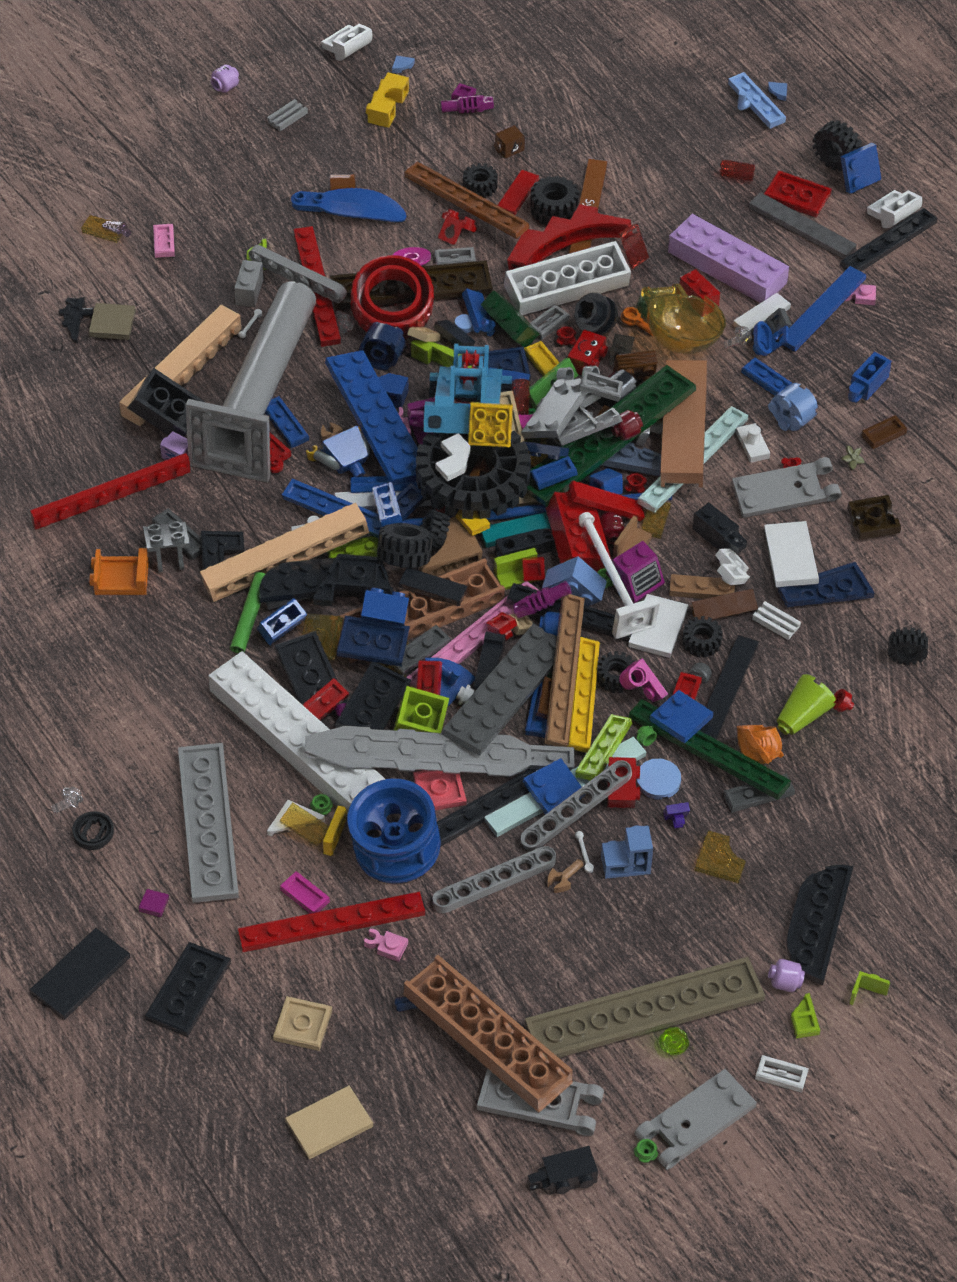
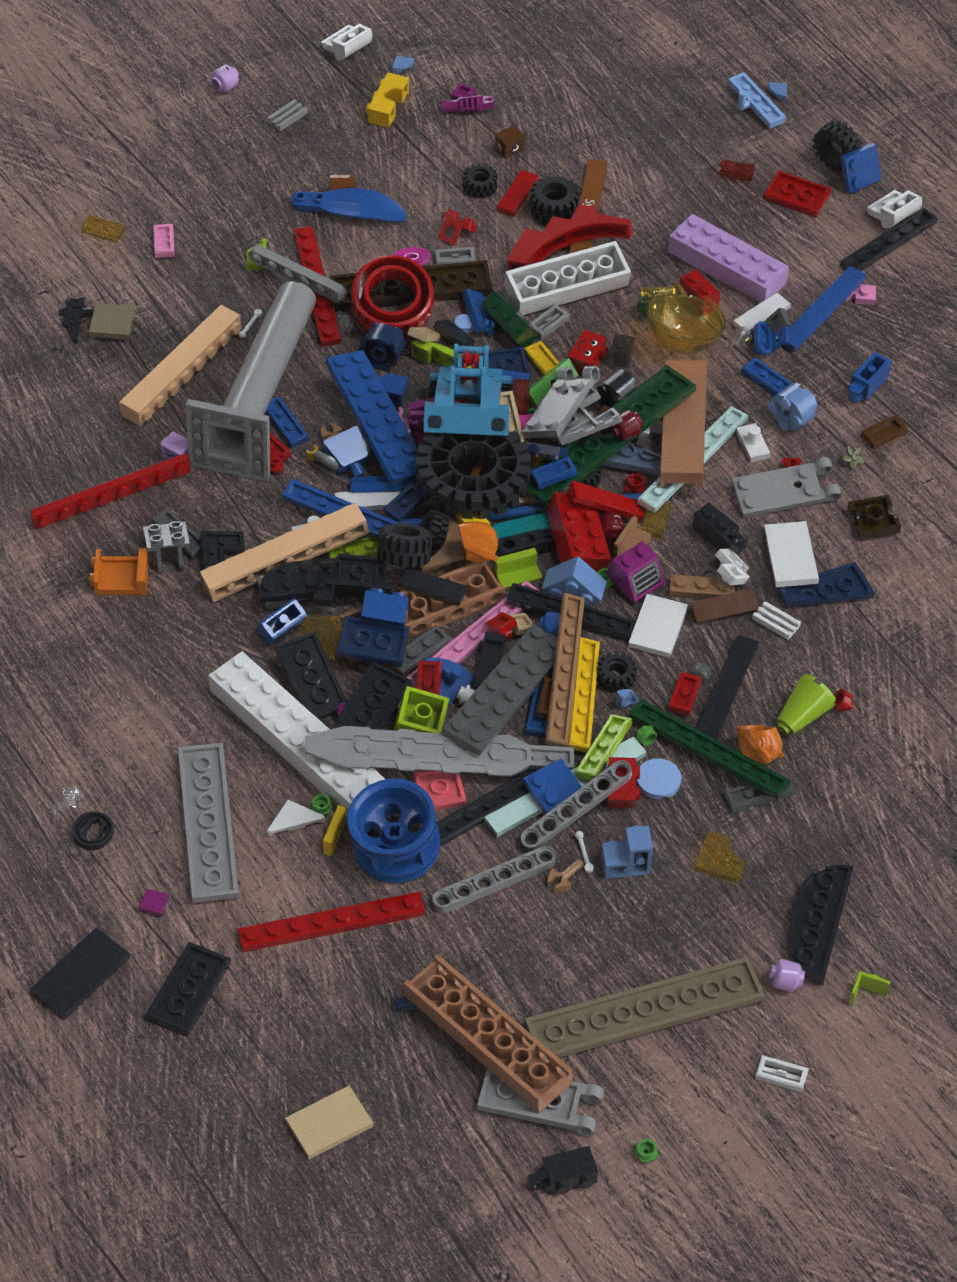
bar [101,221,131,237] -> none
black brick [127,368,206,437] -> none
bright green piece [230,572,265,654] -> none
light grey brick [234,260,263,307] -> none
tan tile [273,996,332,1051] -> none
clear yellow tile [279,802,329,847] -> none
dark pink tile [280,871,330,914] -> none
red plate [303,678,349,721] -> none
bright pink plate [364,929,408,962] -> none
tile [372,482,403,527] -> none
dark orange tile [404,161,530,239] -> none
white tile [435,433,470,481] -> none
yellow tile [468,402,513,447] -> none
magenta hinge [513,581,572,618] -> none
red plate [522,557,545,581] -> none
red plate [556,326,577,345] -> none
black piece [574,293,618,335] -> none
white tile [578,512,660,639] -> none
light grey tile [579,370,623,402] -> none
blue brick [590,468,623,495] -> none
reddish brown brick [613,350,658,384] -> none
clear red piece [619,224,649,269] -> none
orange plate [620,307,657,336] -> none
dark pink plate [620,658,668,702] -> none
light grey hinge [634,1069,757,1170] -> none
blue plate [650,690,713,744] -> none
clear neon green plate [659,1027,690,1056] -> none
dark purple tile [663,802,690,829] -> none
black tyre [682,616,723,657] -> none
flat silver tile [749,192,857,259] -> none
lime tile [791,993,820,1039] -> none
black tyre [888,627,928,665] -> none
none -> orange helmet [458,522,499,563]
none -> medium blue tile [616,689,639,710]

